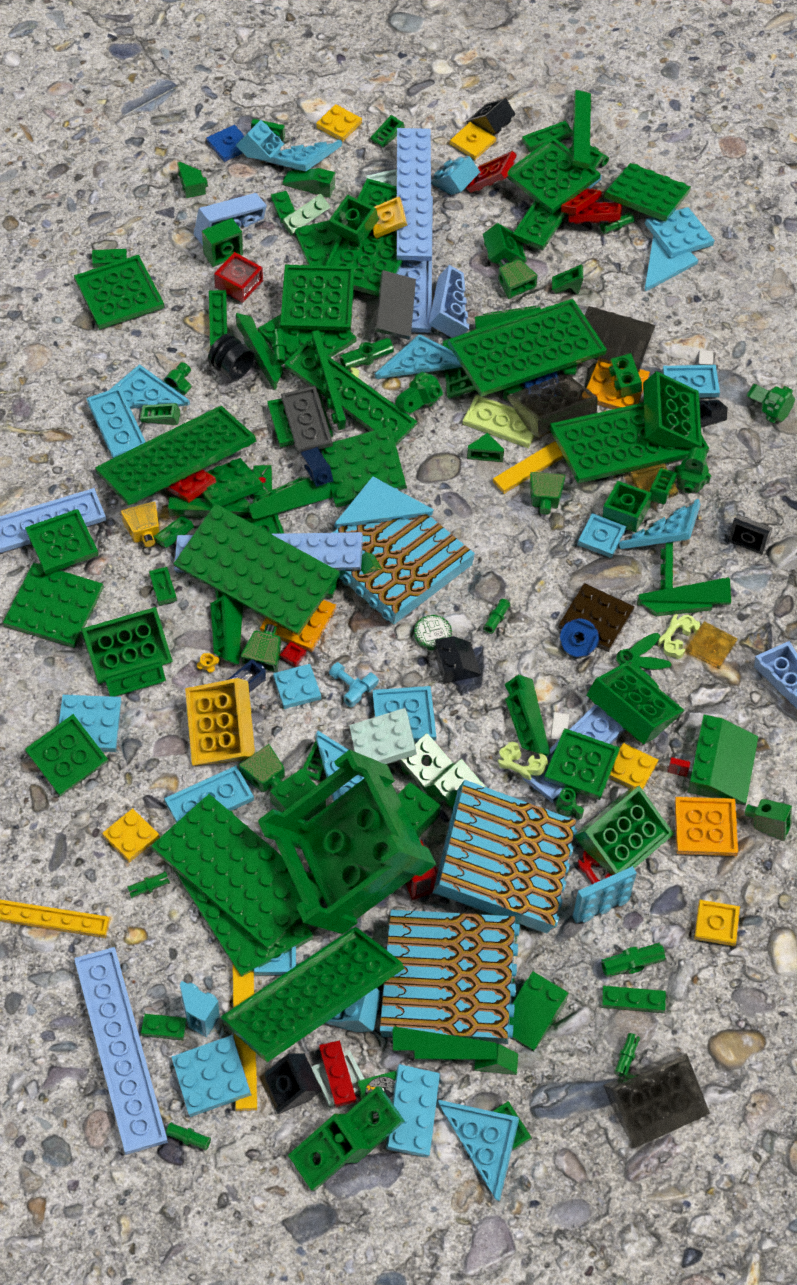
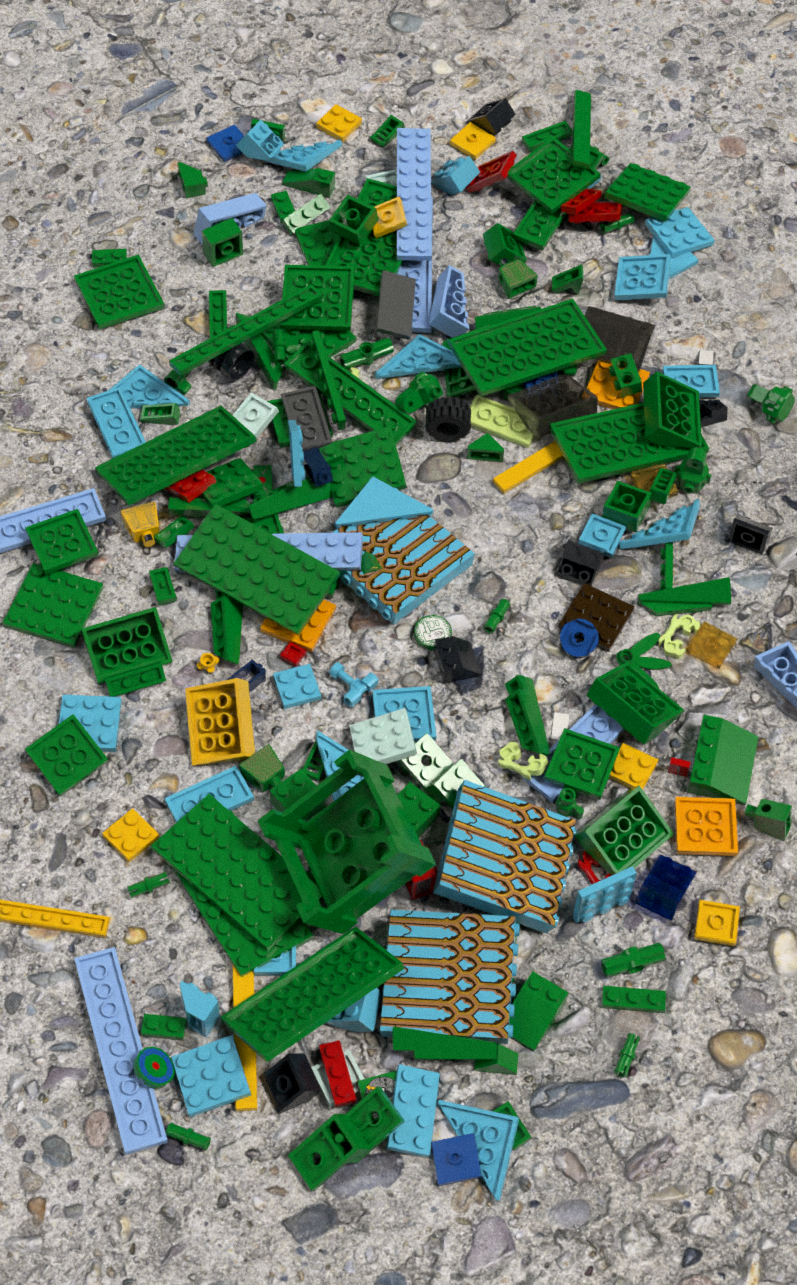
red piece [214,252,263,303] -> none
green torso [241,624,281,672] -> none
green torso [529,472,565,515] -> none
clear smoke slope [603,1052,710,1148] -> none
none -> tile [133,1046,175,1089]
none -> green plate [169,284,322,376]
none -> light aqua plate [233,392,279,438]
none -> medium azure plate [288,420,305,487]
none -> green plate [319,442,343,465]
none -> black tyre [425,397,471,442]
none -> blue plate [432,1133,482,1186]
none -> black slope [556,537,607,586]
none -> medium azure plate [614,254,671,300]
none -> clear blue slope [635,854,697,921]

